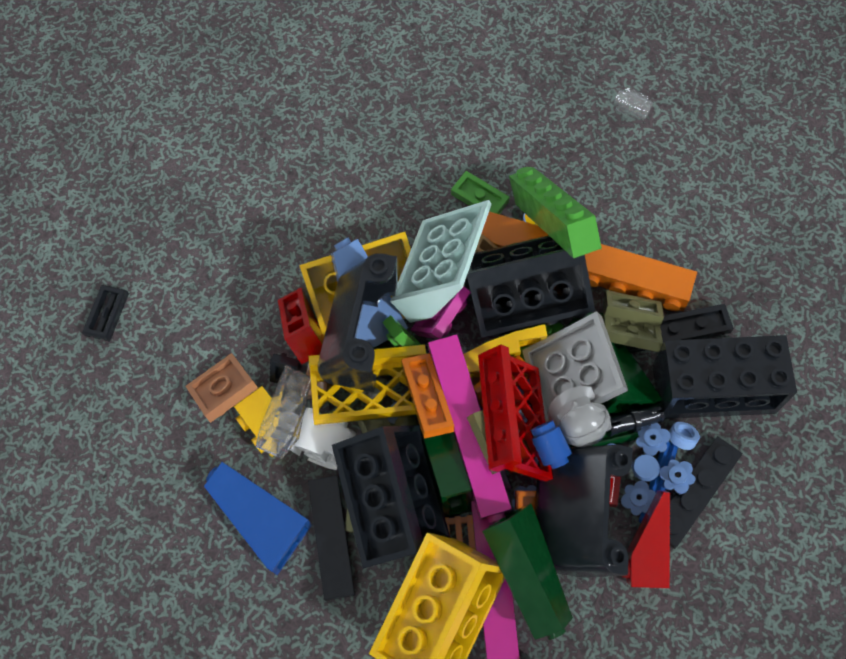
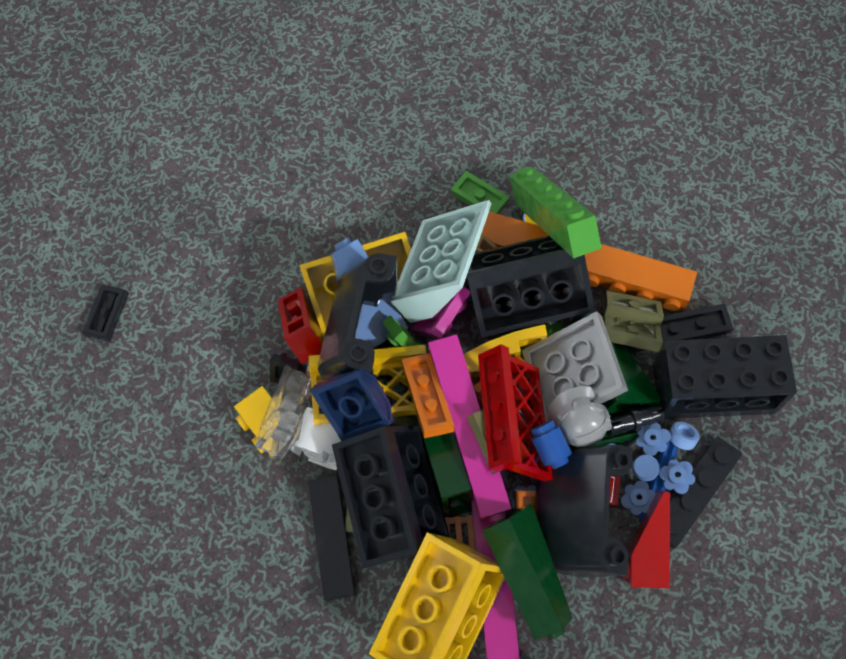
nougat plate [185,353,258,423] -> none
blue slope [204,462,312,575] -> none
clear brick [613,86,654,121] -> none
none -> dark blue slope [310,368,393,441]

